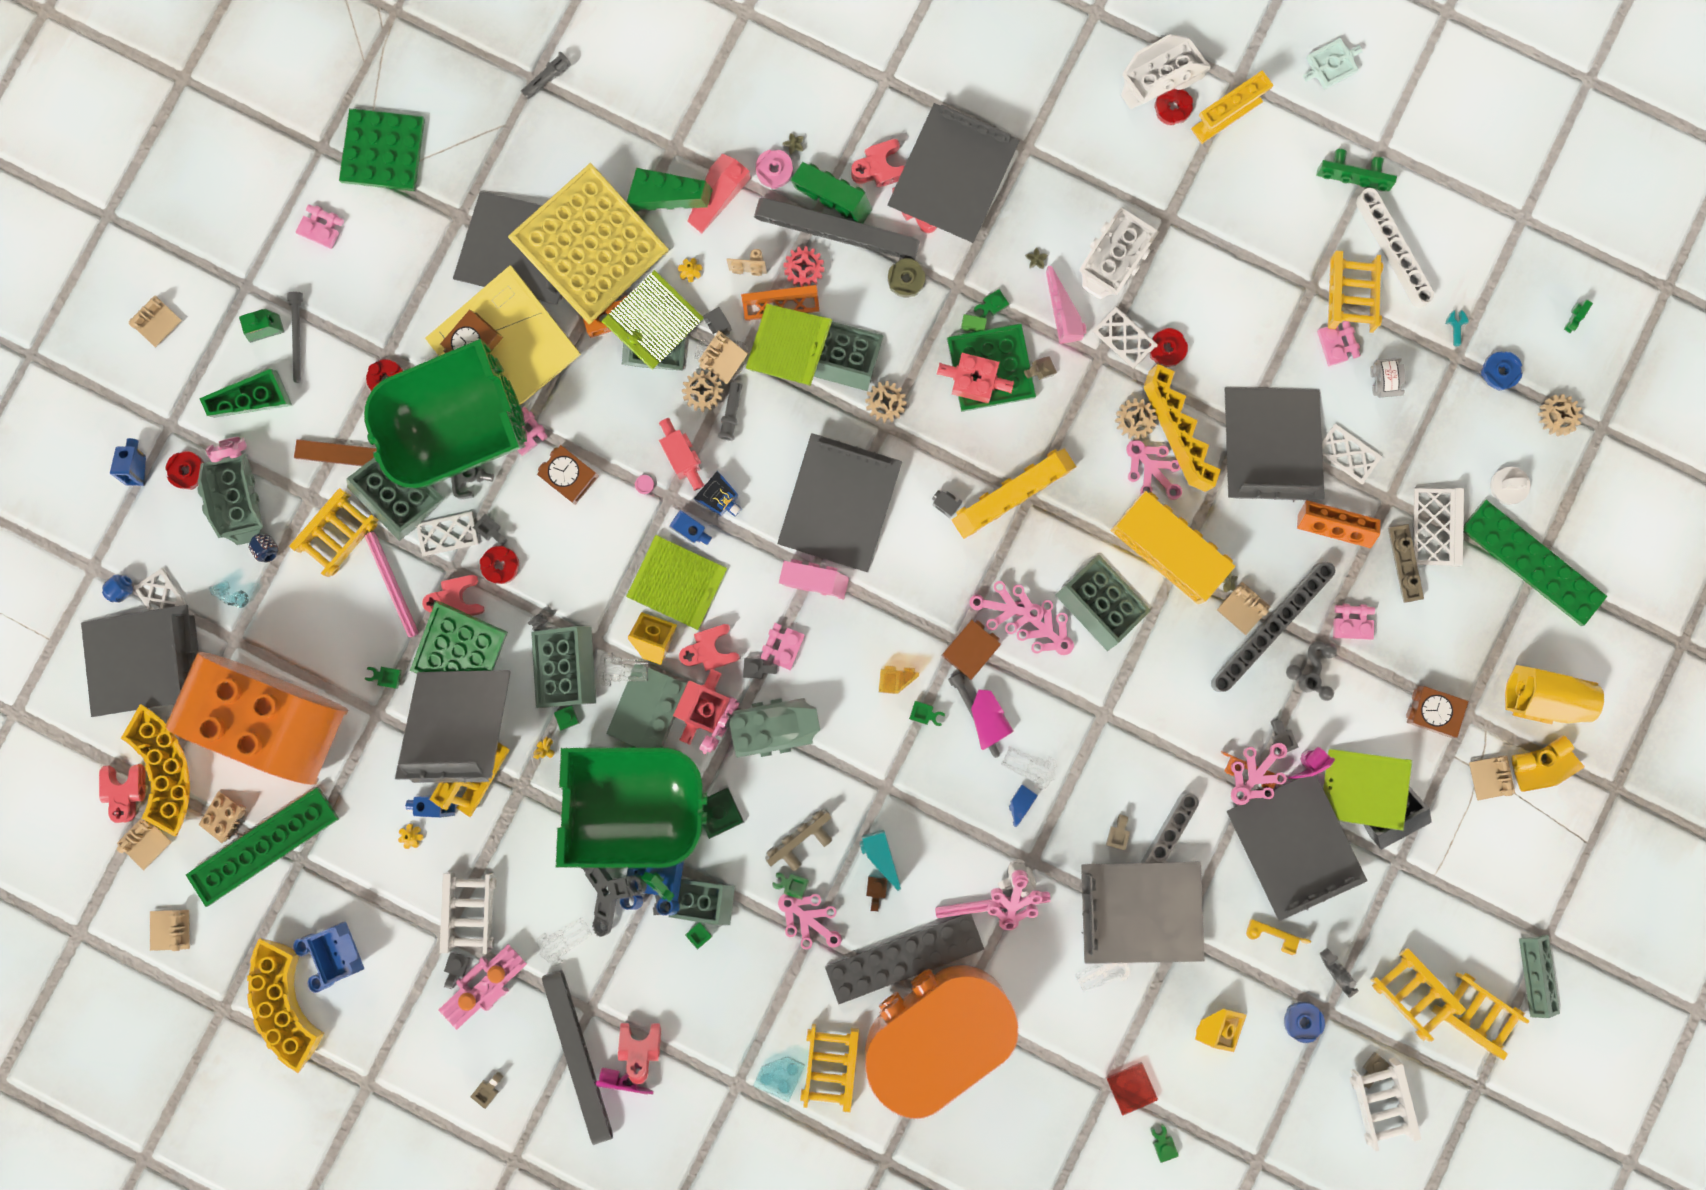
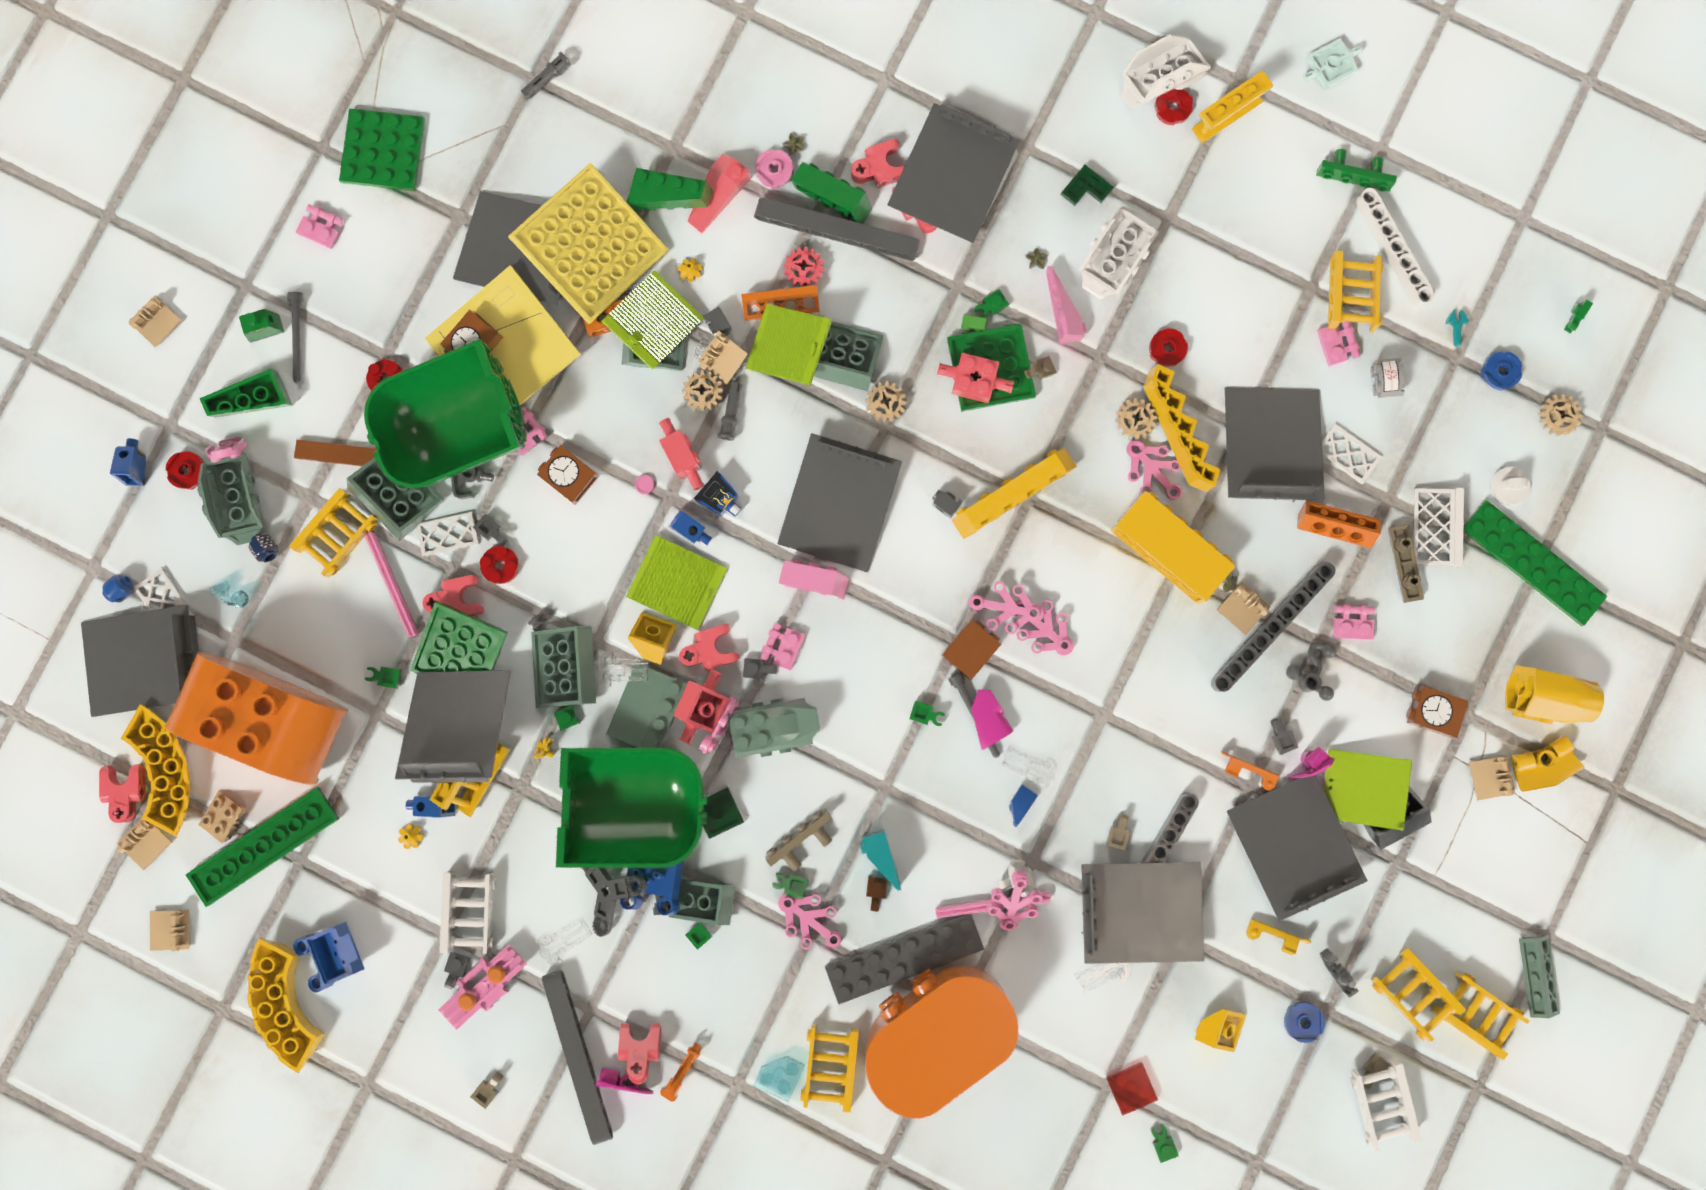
green plate [641,872,675,902] -> none
tan hinge [727,249,767,276] -> none
clear yellow slope [878,666,919,694] -> none
olive plate [888,259,925,298] -> none
sand green slope [1055,555,1151,652] -> none
white window [1093,307,1158,369] -> none
bright pink plant [1231,743,1287,805] -> none
none -> orange piece [660,1042,702,1102]
none -> dark green plate [1060,164,1114,206]

